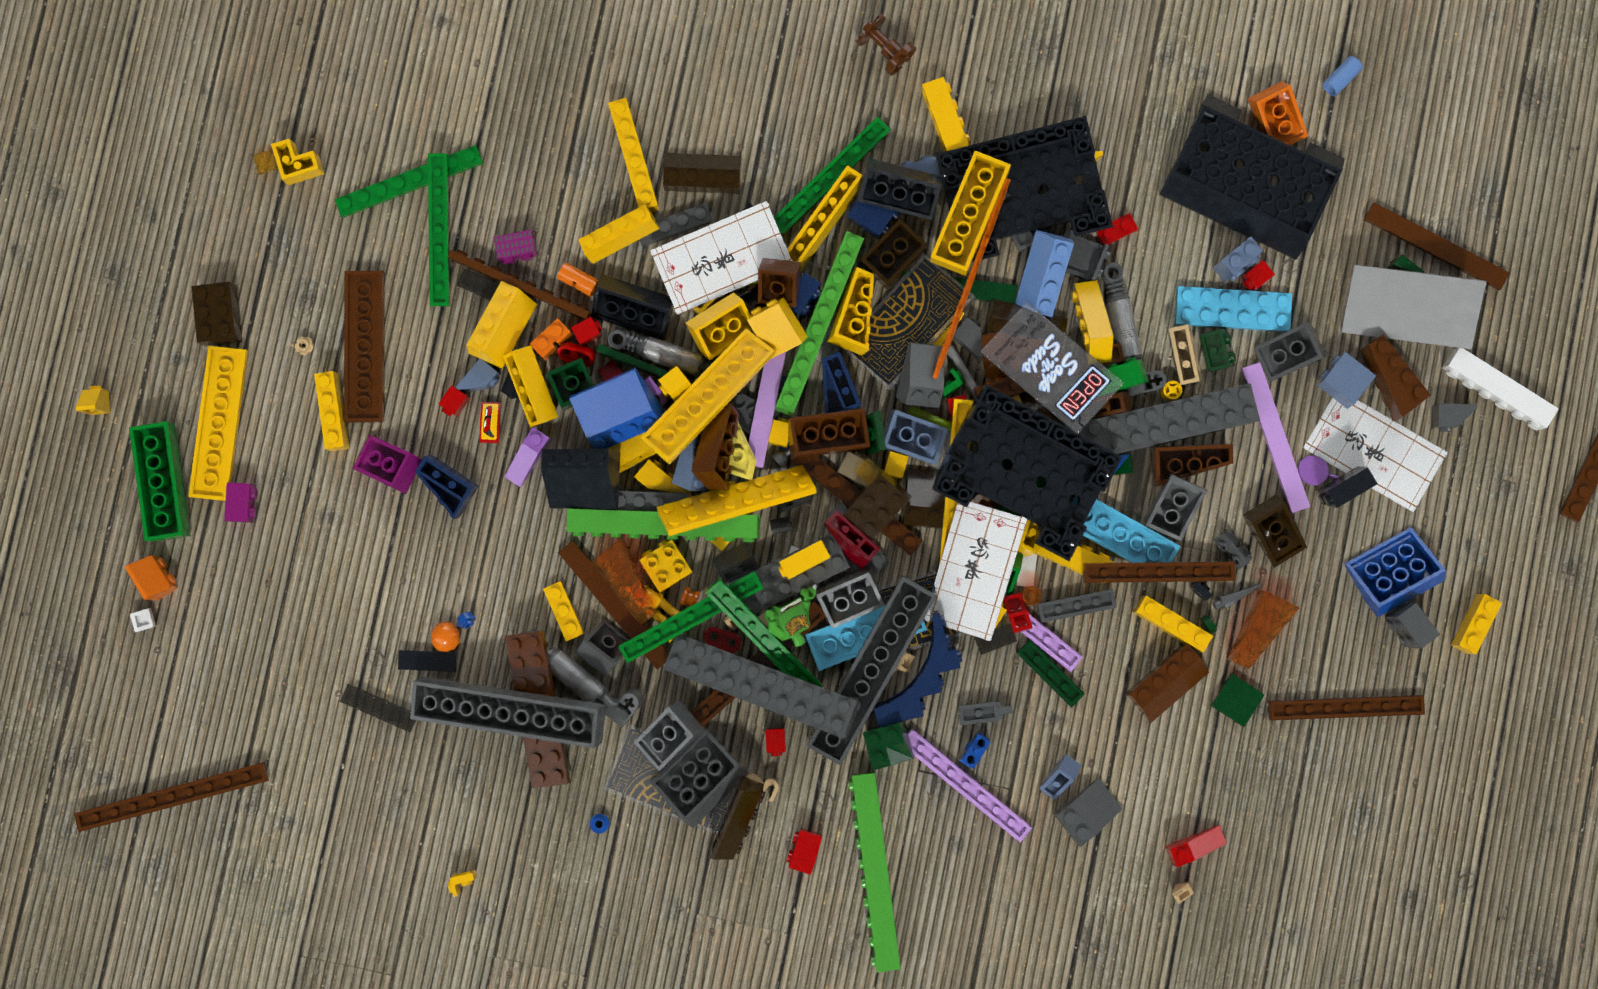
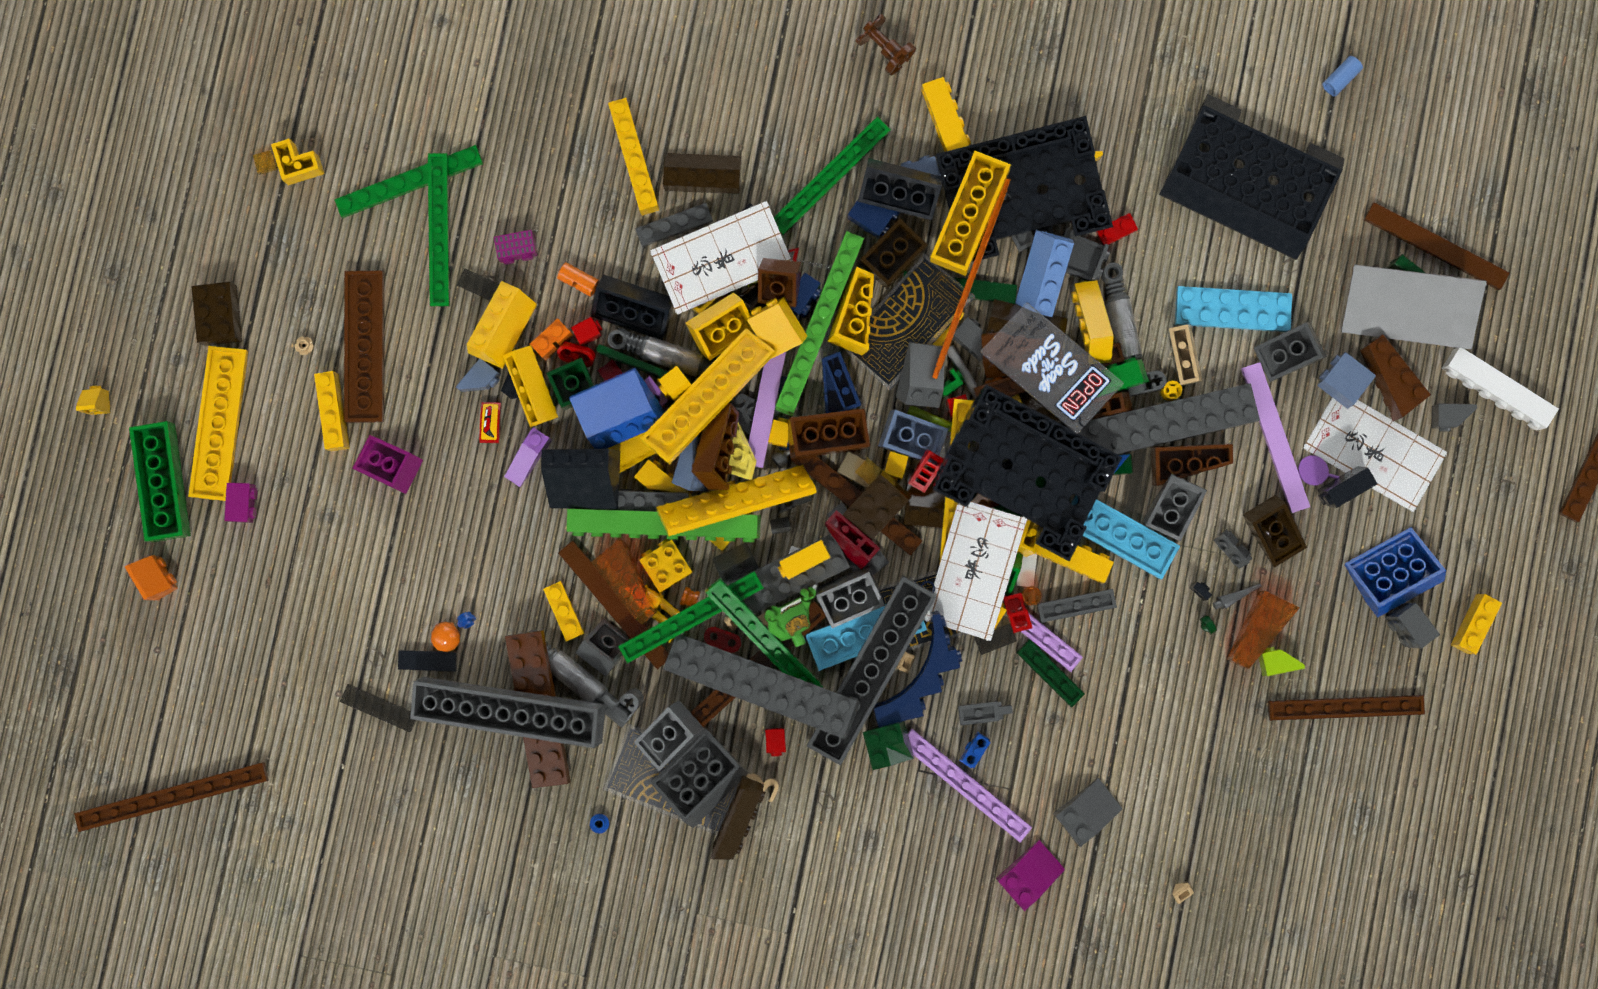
white plate [130,608,156,632] -> none
dark blue wedge [415,455,479,519] -> none
red brick [438,385,470,417] -> none
reddish brown plate [448,250,591,320] -> none
yellow bracket [448,870,477,897] -> none
yellow brick [578,204,659,264] -> none
red brick [786,828,823,875] -> none
yellow brick [787,165,863,272] -> none
bright green brick [848,771,901,972] -> none
dark green tile [865,411,886,455] -> none
sand blue slope [1039,754,1081,800] -> none
reddish brown plate [1083,561,1235,583] -> none
reddish brown slope [1125,643,1209,723] -> none
yellow brick [1133,595,1213,653] -> none
red slope [1165,825,1227,868] -> none
dark green bracket [1199,329,1236,372] -> none
dark green tile [1210,673,1264,727] -> none
sand blue brick [1213,237,1263,283] -> none
red brick [1241,260,1275,291] -> none
orange slope [1248,81,1308,145] -> none
none -> red slope [908,450,944,493]
none -> magenta slope [996,840,1065,911]
none -> lime slope [1257,646,1305,676]

